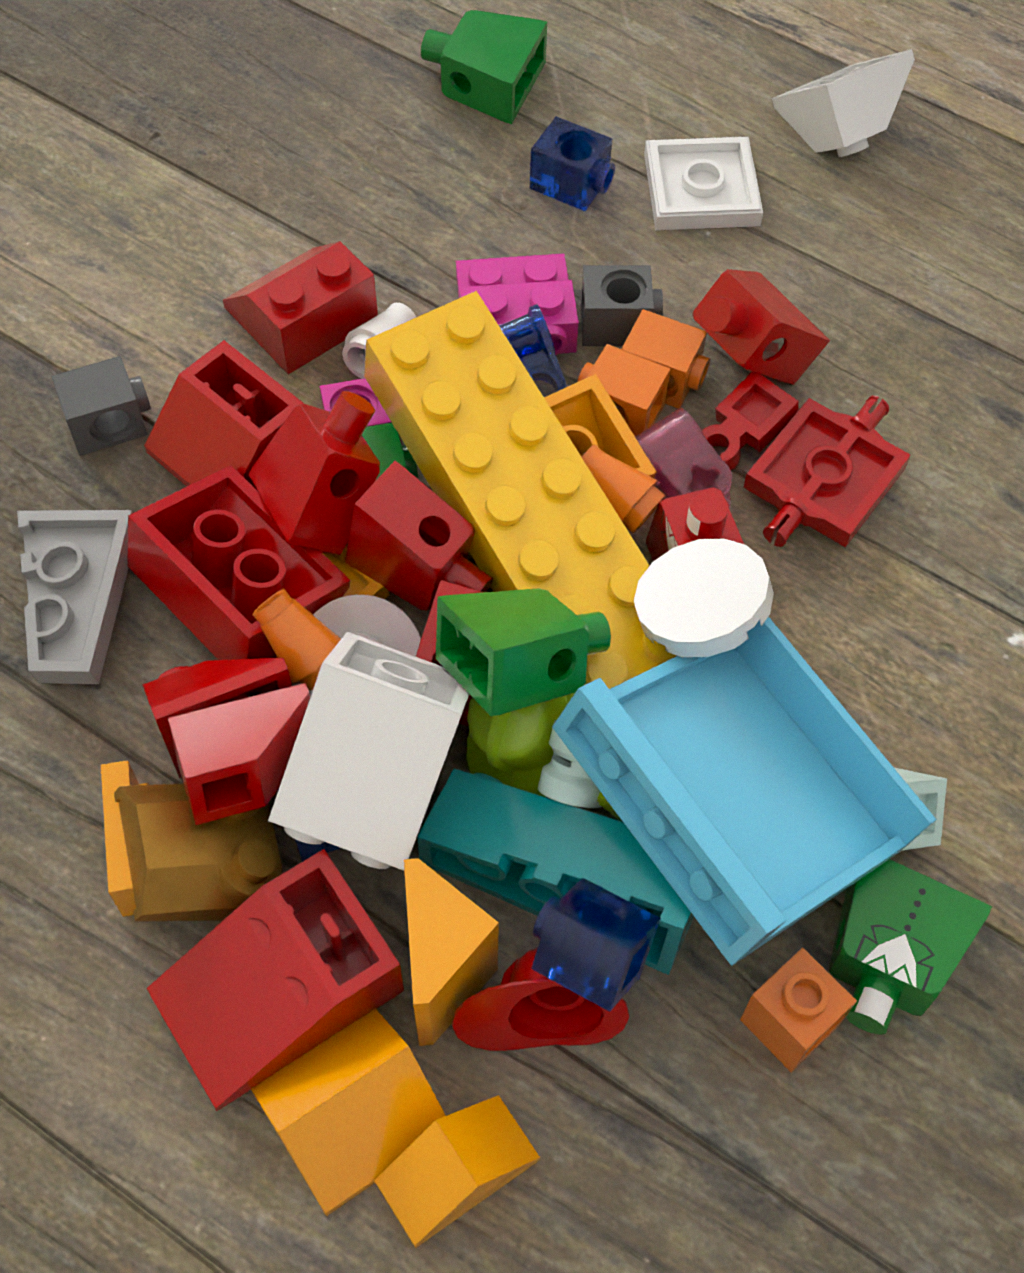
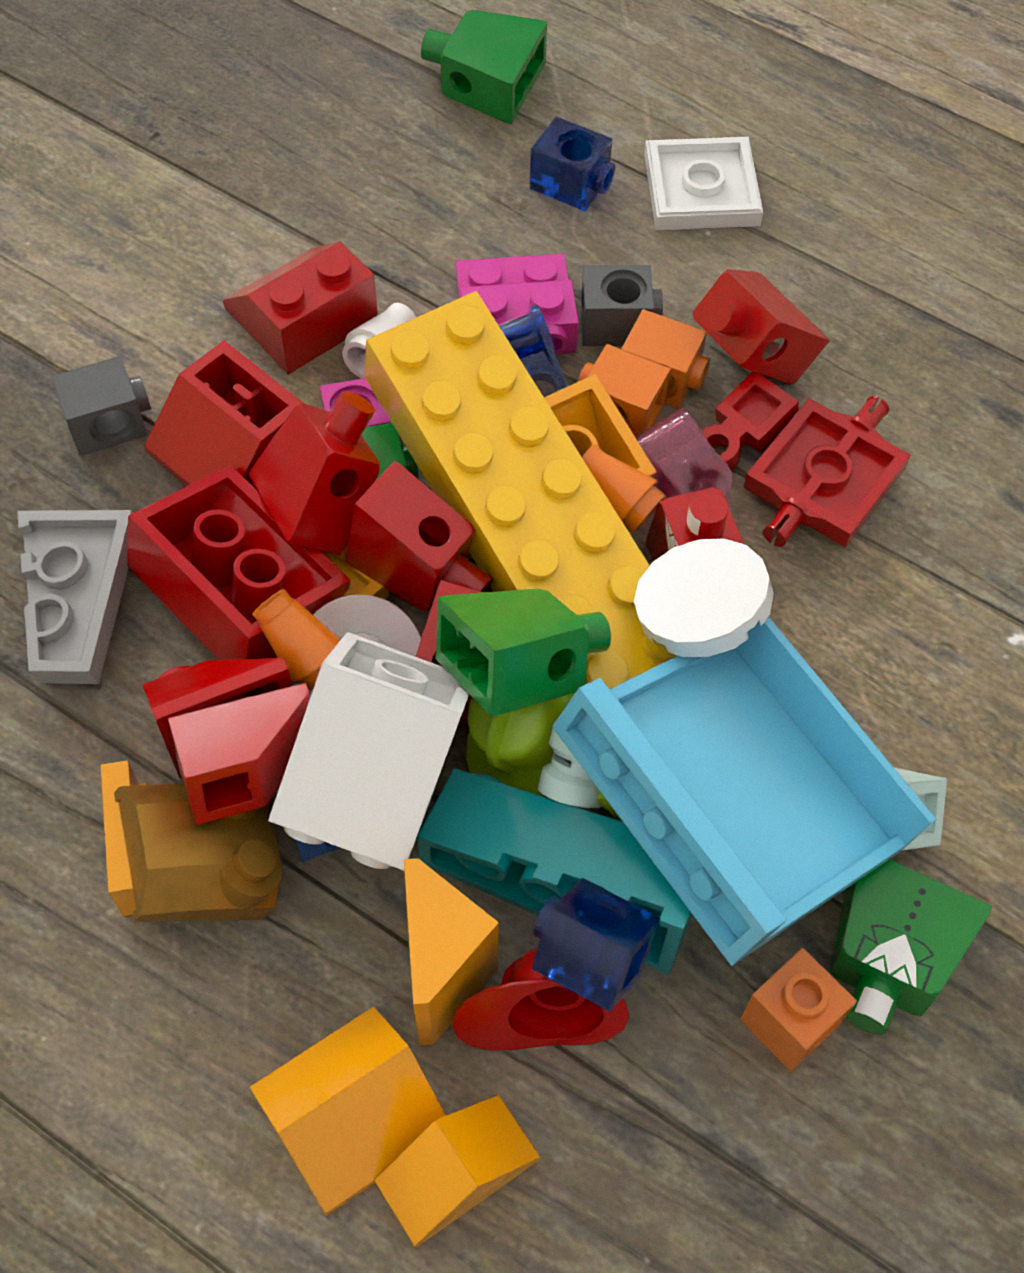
red slope [146,849,404,1111] -> none
white slope [772,49,915,157] -> none

